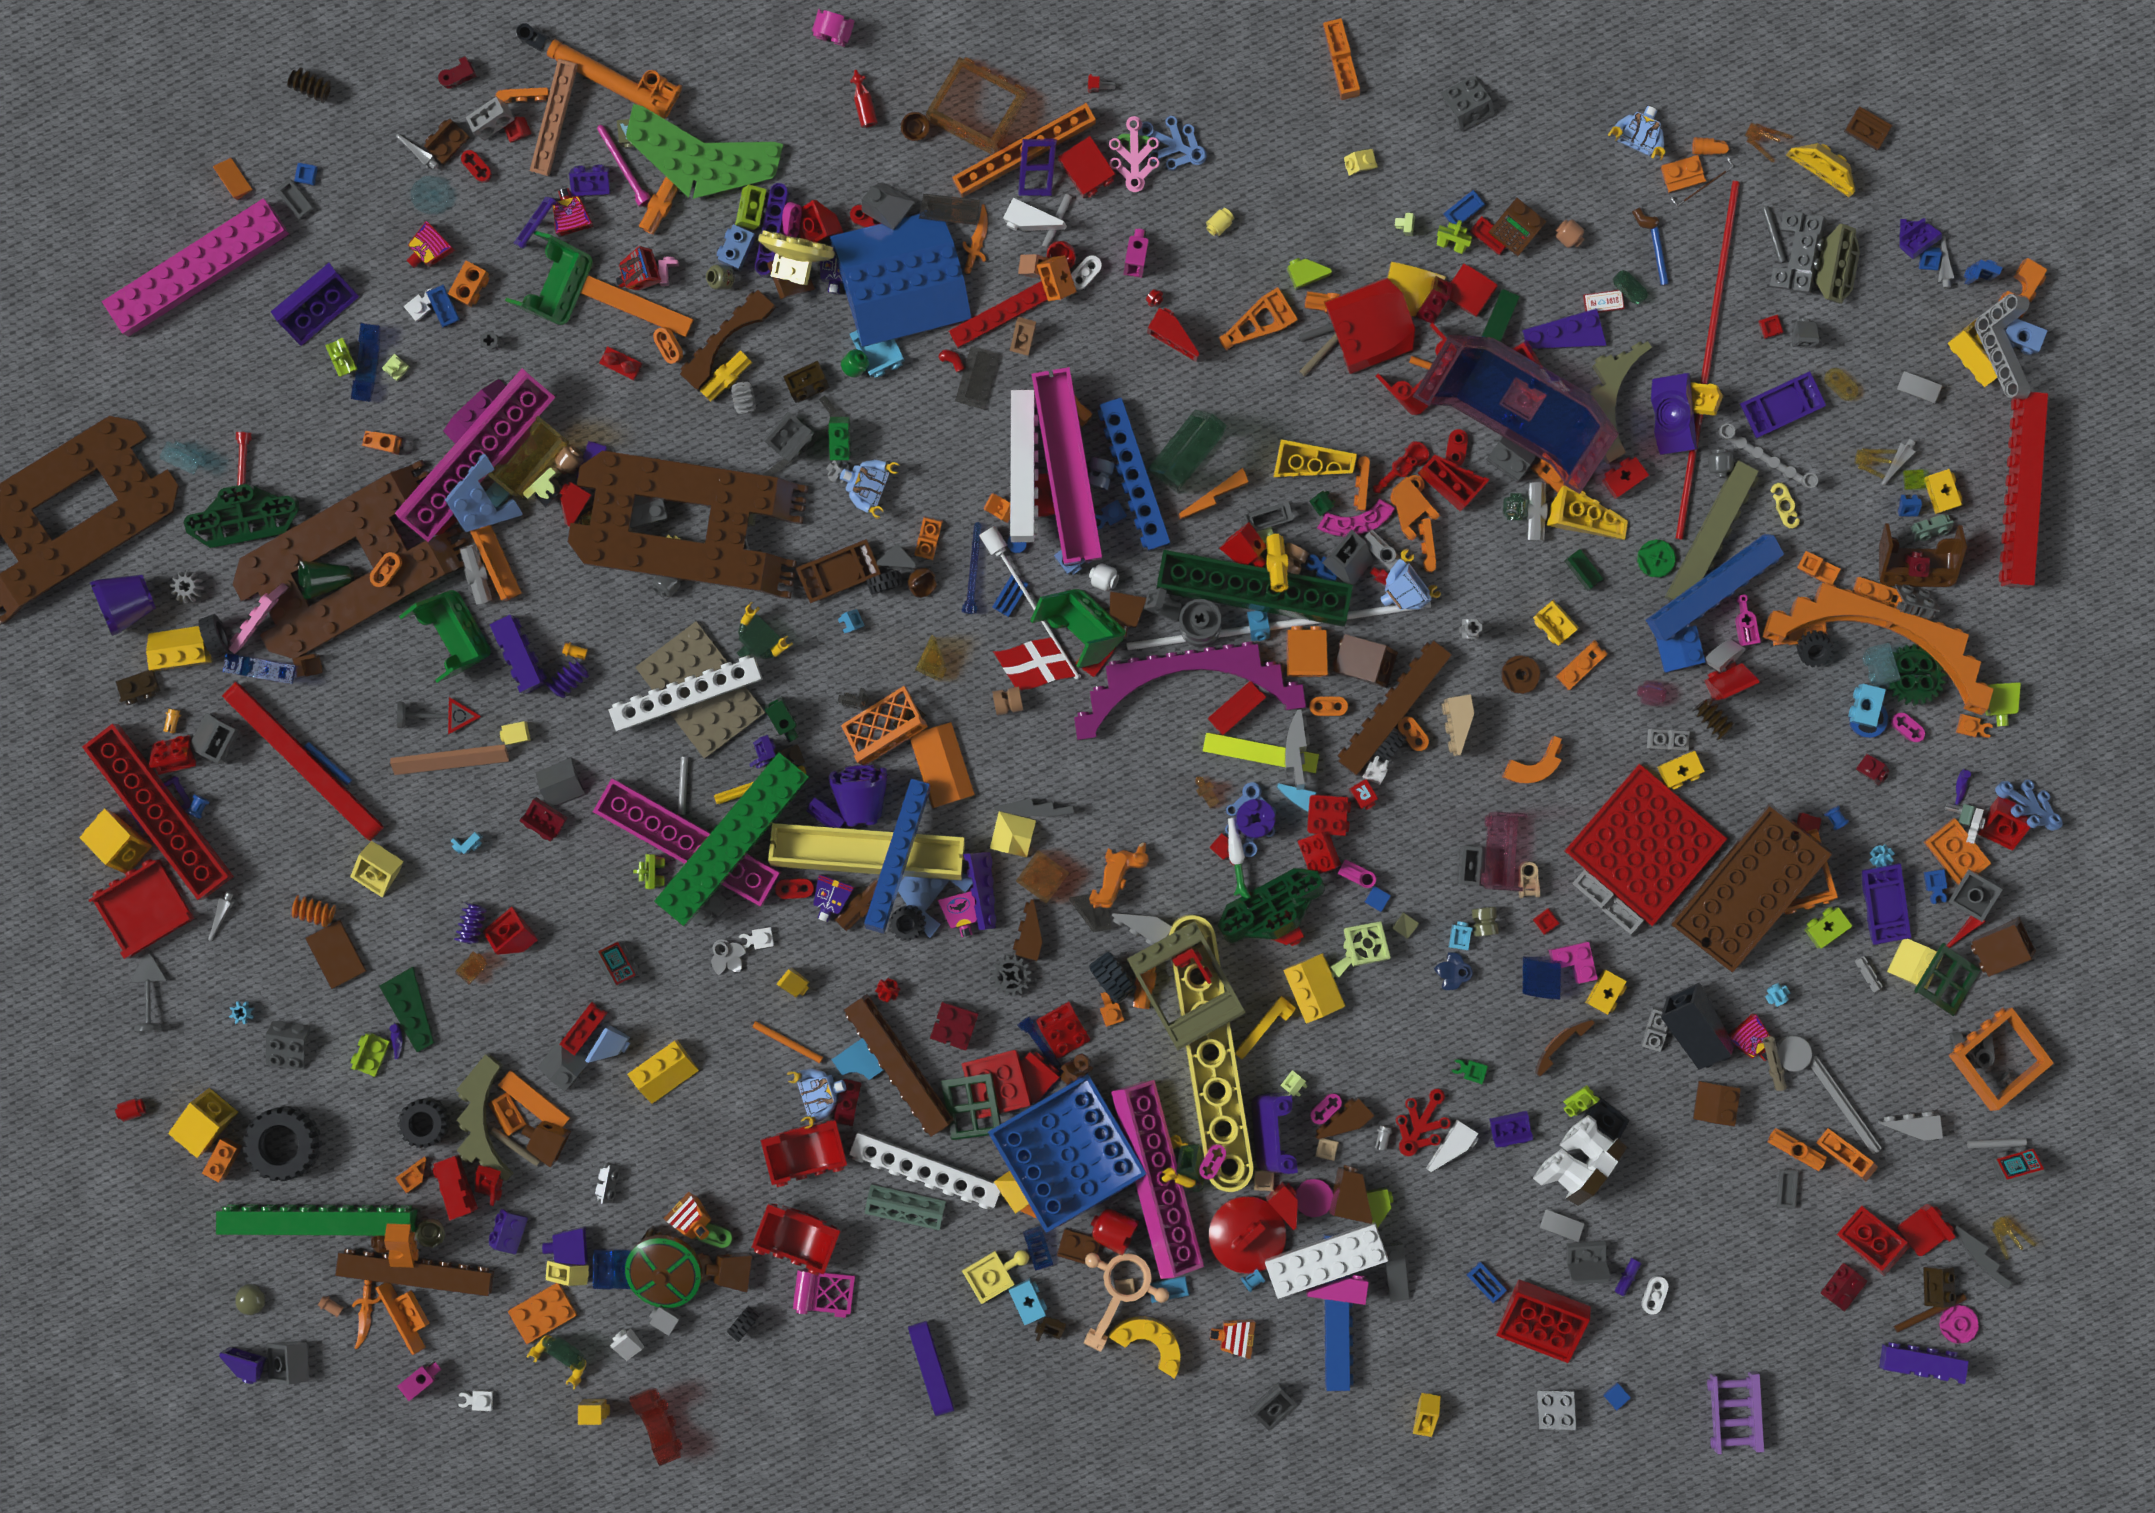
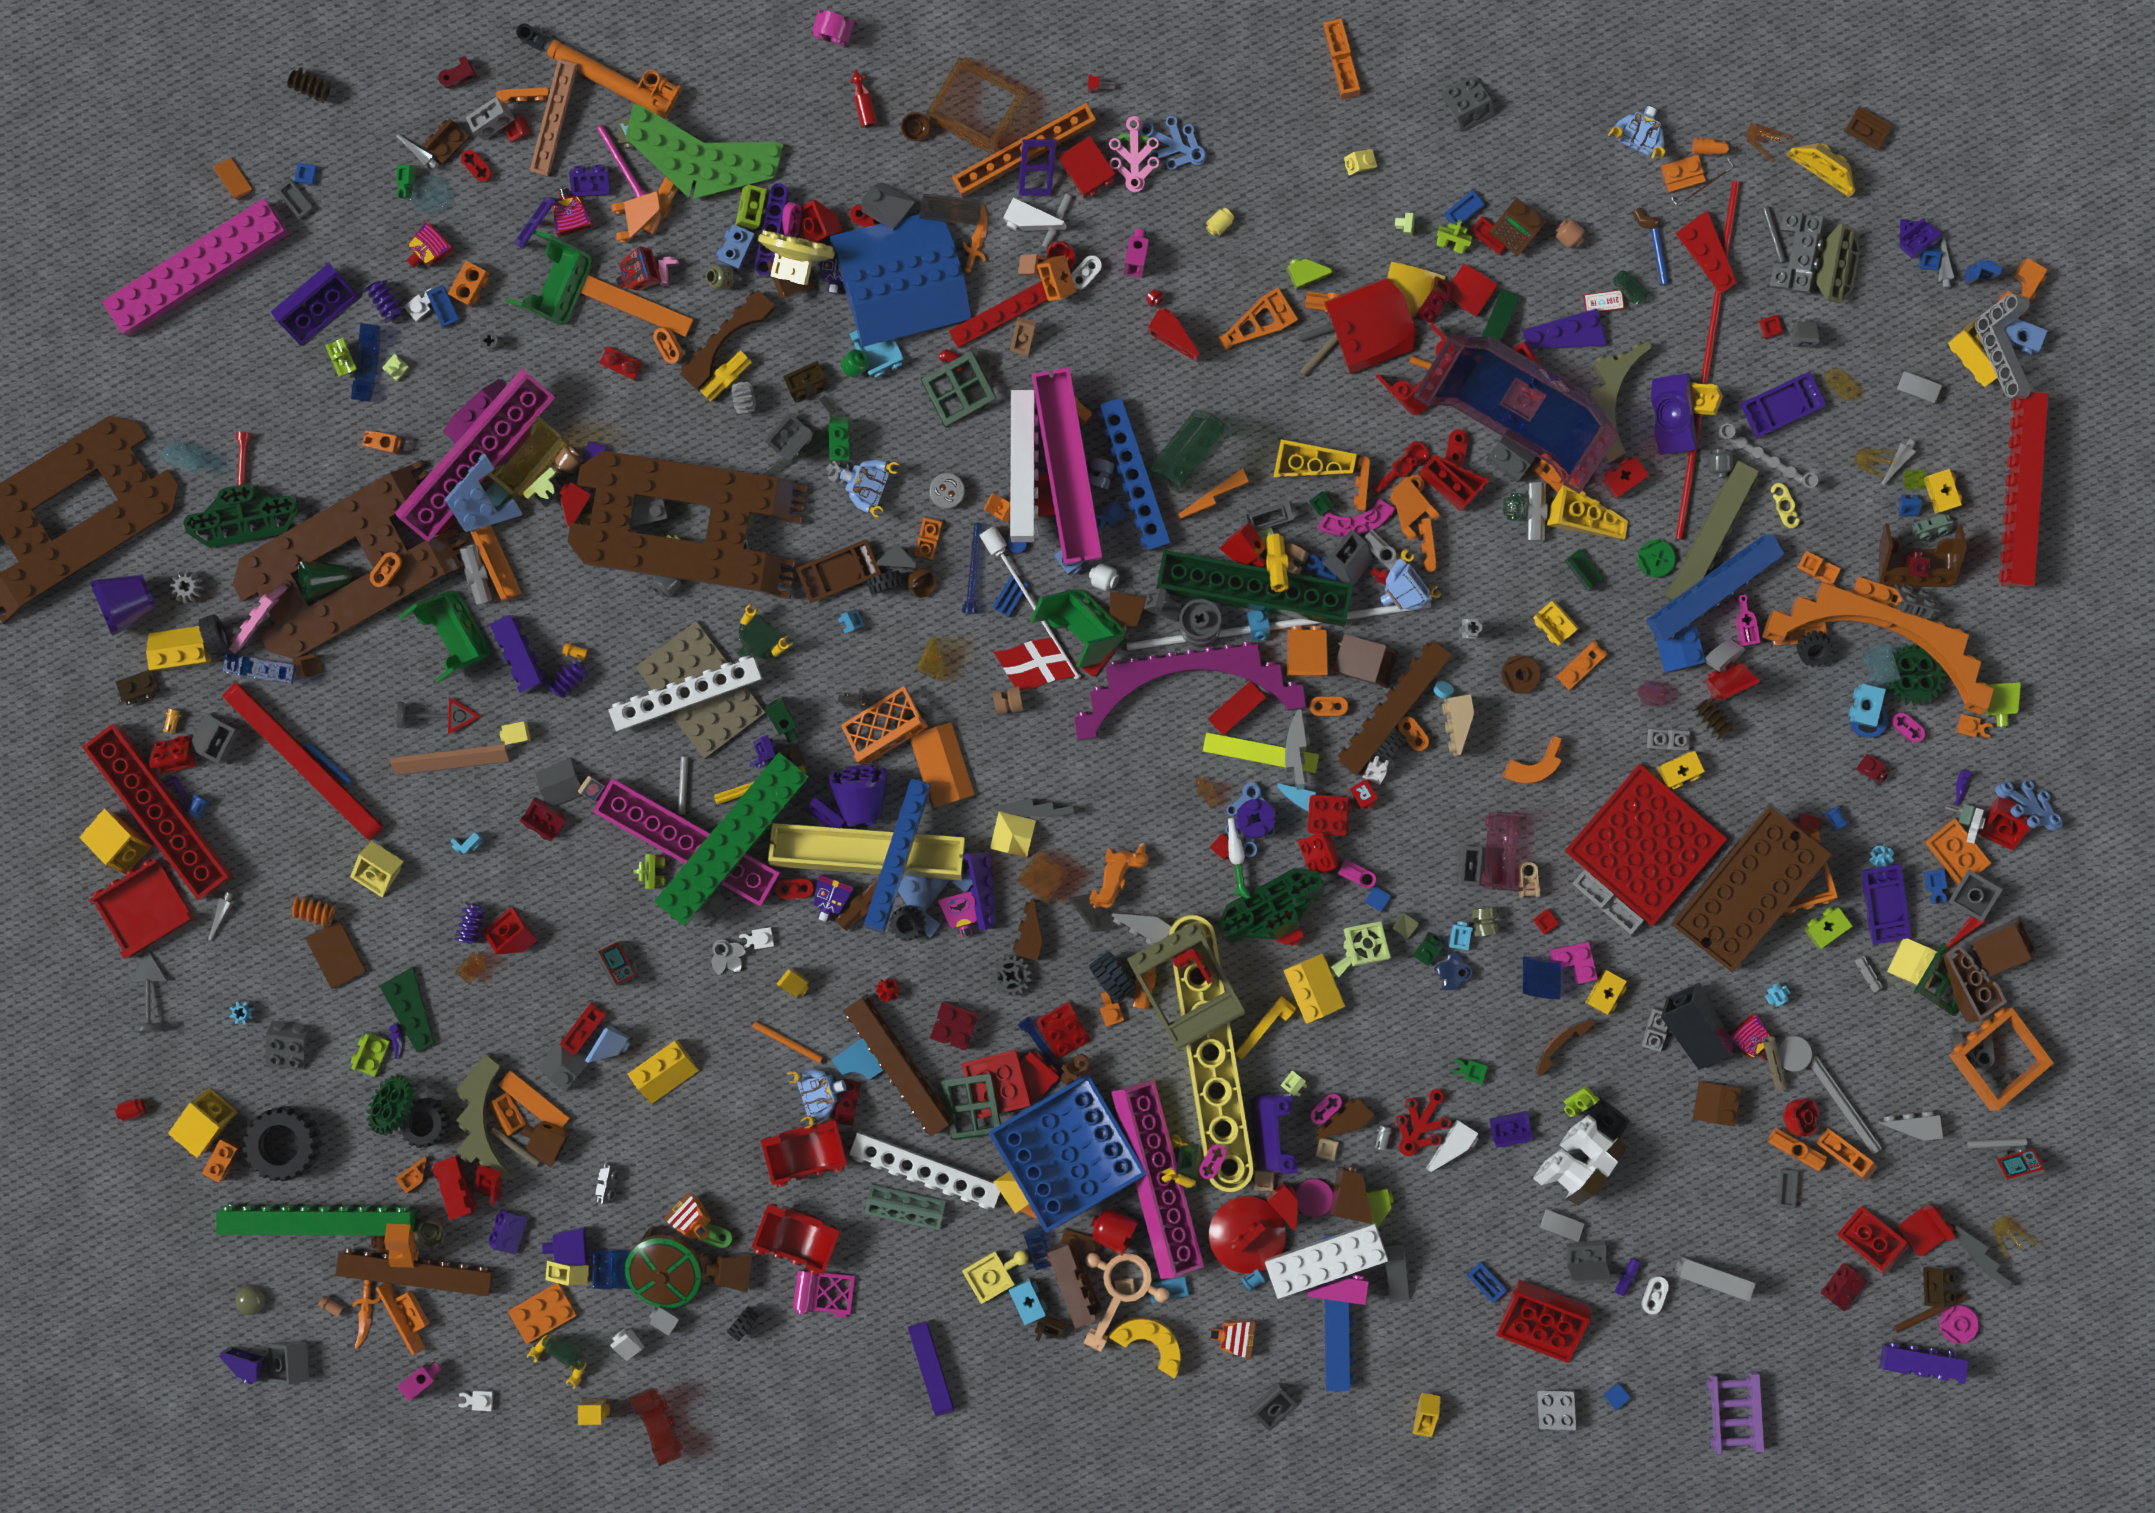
none -> dark purple piece [365,280,404,323]
none -> dark green gear [367,1074,416,1136]
none -> green plate [396,165,416,199]
none -> tile [578,776,605,802]
none -> orange flag [611,191,661,243]
none -> dark green window [920,351,997,428]
none -> light grey head [929,473,965,510]
none -> reddish brown wedge [1047,1239,1102,1329]
none -> dark green bracket [1412,932,1444,966]
none -> medium azure tile [1433,681,1454,699]
none -> red wing [1675,210,1736,295]
none -> light grey slope [1675,1257,1756,1302]
none -> red cylinder [1783,1098,1820,1137]
none -> reddish brown wedge [1943,944,2007,1022]

